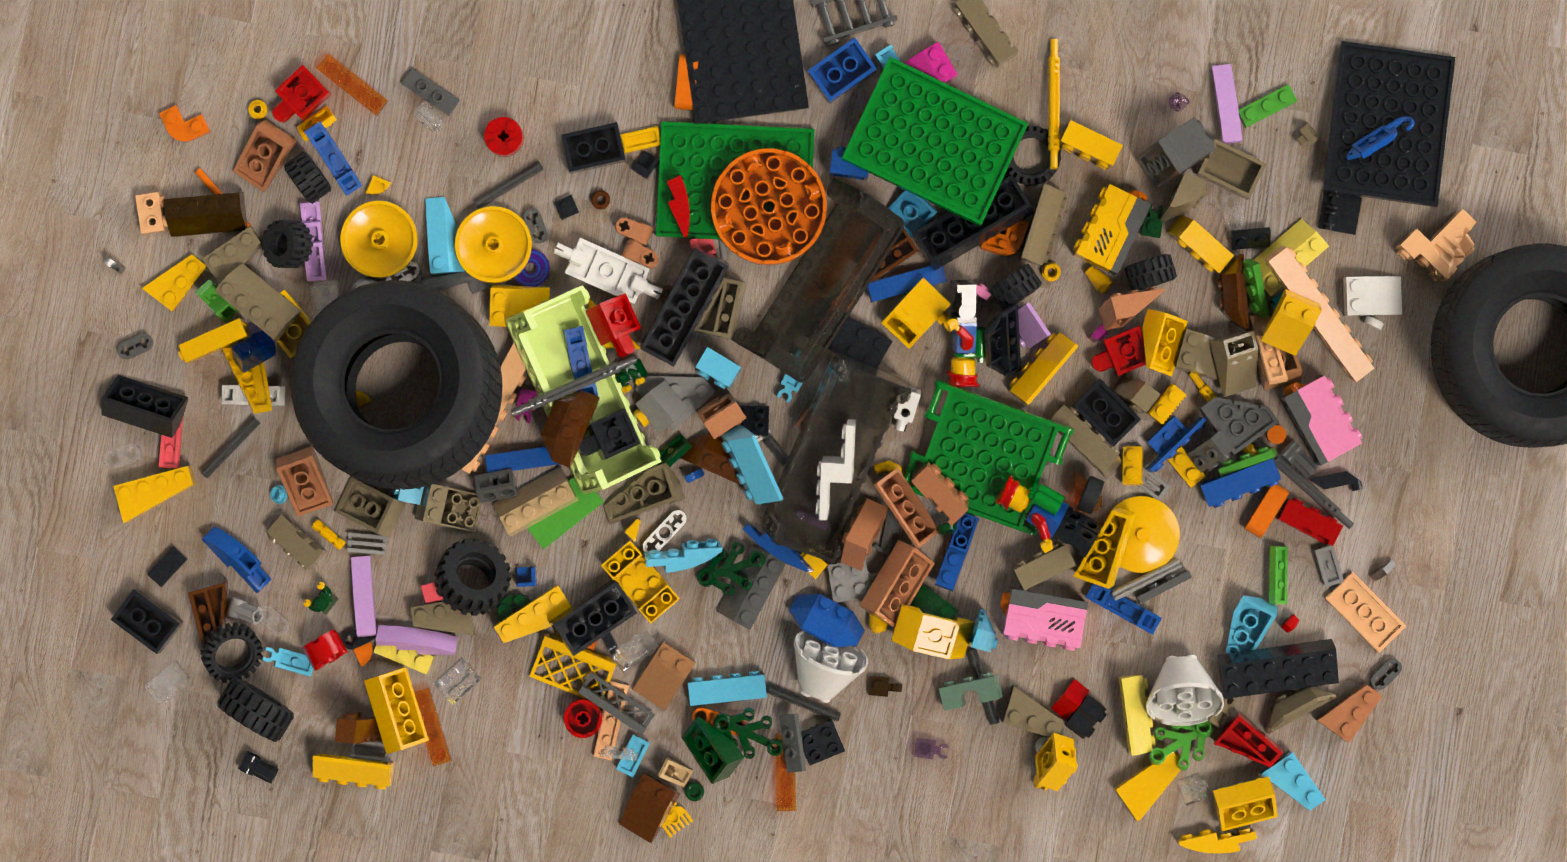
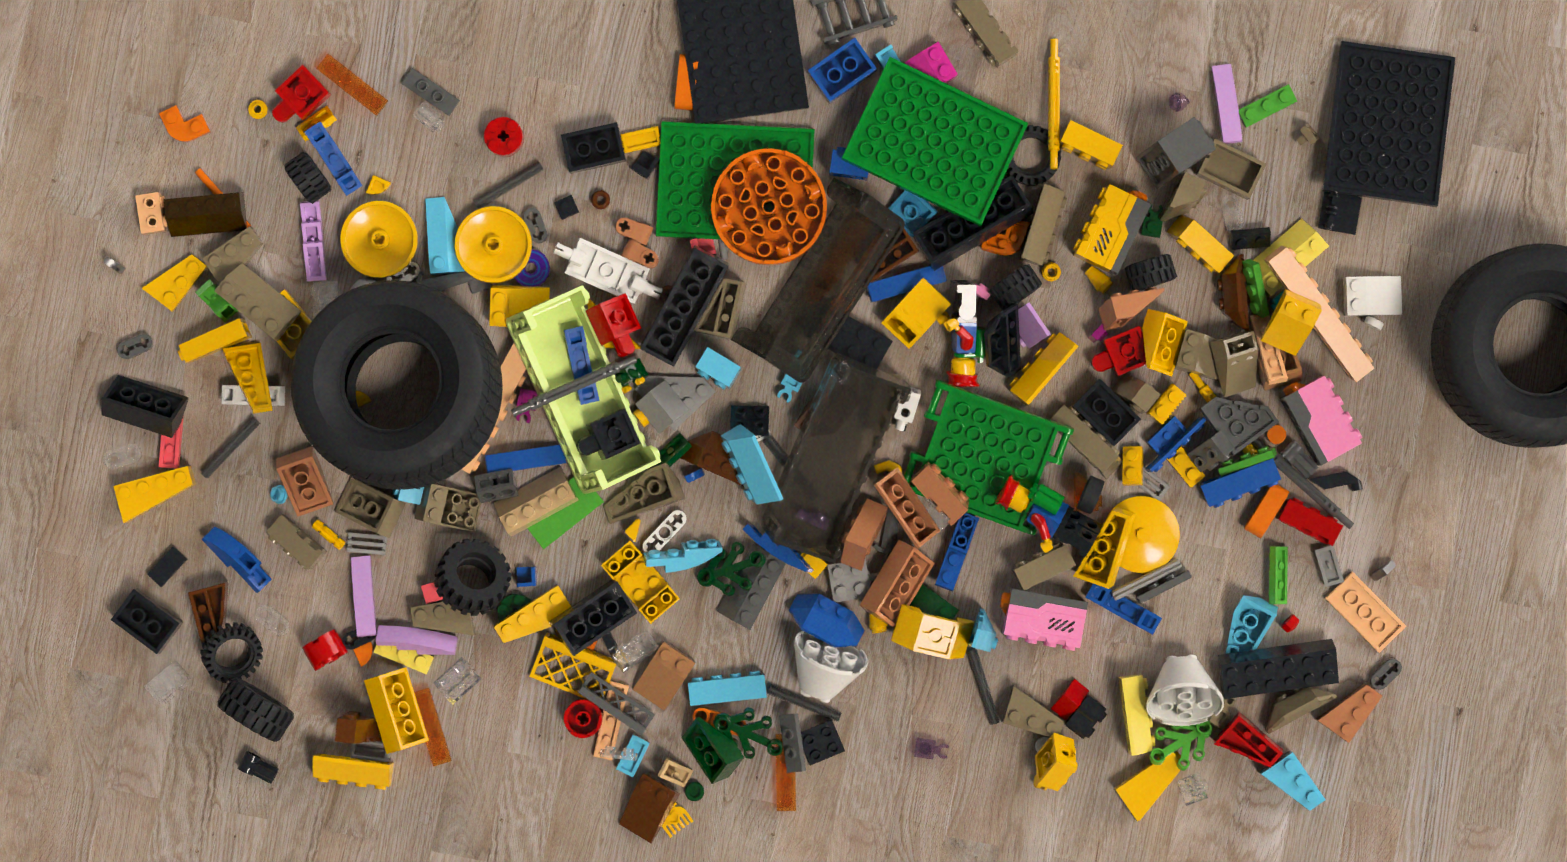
light grey piece [226,597,264,624] -> none
clear blue brick [232,330,276,373] -> none
nougat slope [233,120,297,192] -> none
medium azure plate [261,647,313,677] -> none
black tyre [262,220,313,268] -> none
dark green piece [303,582,339,615] -> none
reddish brown wedge [541,391,600,468] -> none
red slope [667,175,690,238] -> none
nougat slope [696,390,746,439] -> none
white bracket [816,419,856,520] -> none
dark brown plate [869,676,902,697] -> none
dark green tile [937,523,957,535] -> none
sand green arch [939,672,1003,711] -> none
yellow slope [1177,828,1257,854] -> none
yellow brick [1213,776,1278,831] -> none
blue plate [1346,116,1415,160] -> none
light nougat brick [1395,209,1477,282] -> none

